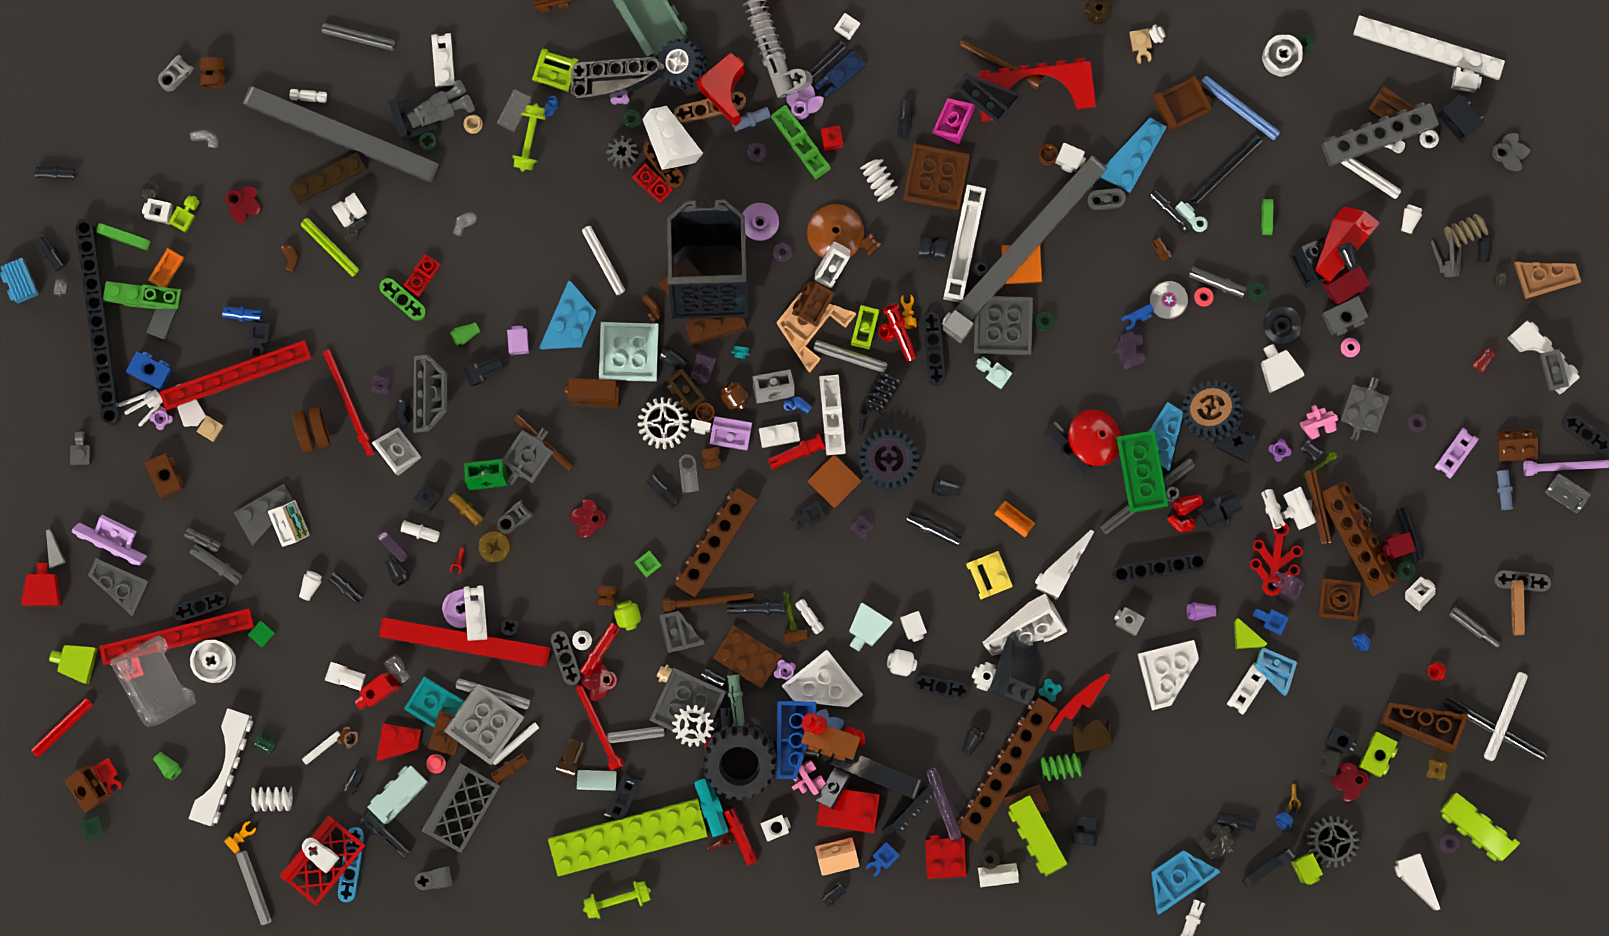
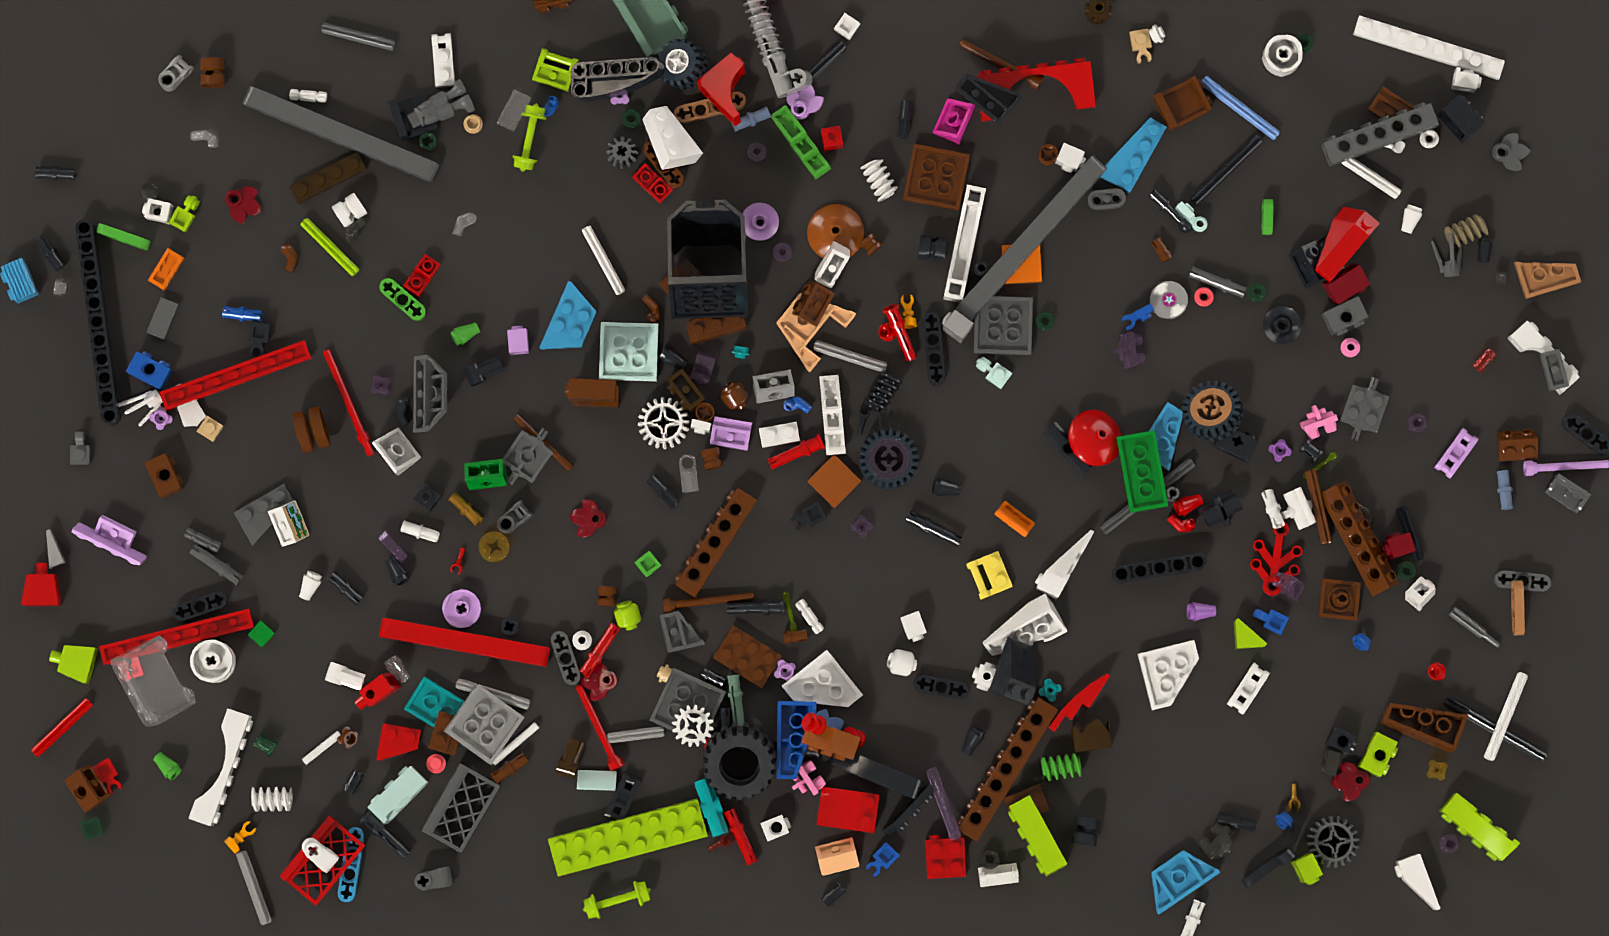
dark grey wing [88,558,149,617] -> none
bright green slope [103,281,181,309] -> none
white plate [464,585,487,641] -> none
dark blue hinge [815,50,866,98] -> none
plate [816,767,852,810] -> none
light aqua torso [849,603,893,651] -> none
lime brick [851,305,879,350] -> none
light grey brick [1114,607,1145,636] -> none
dark azure wing [1255,647,1297,696] -> none
white torso [1261,344,1304,393] -> none
black cone [1337,241,1359,271] -> none

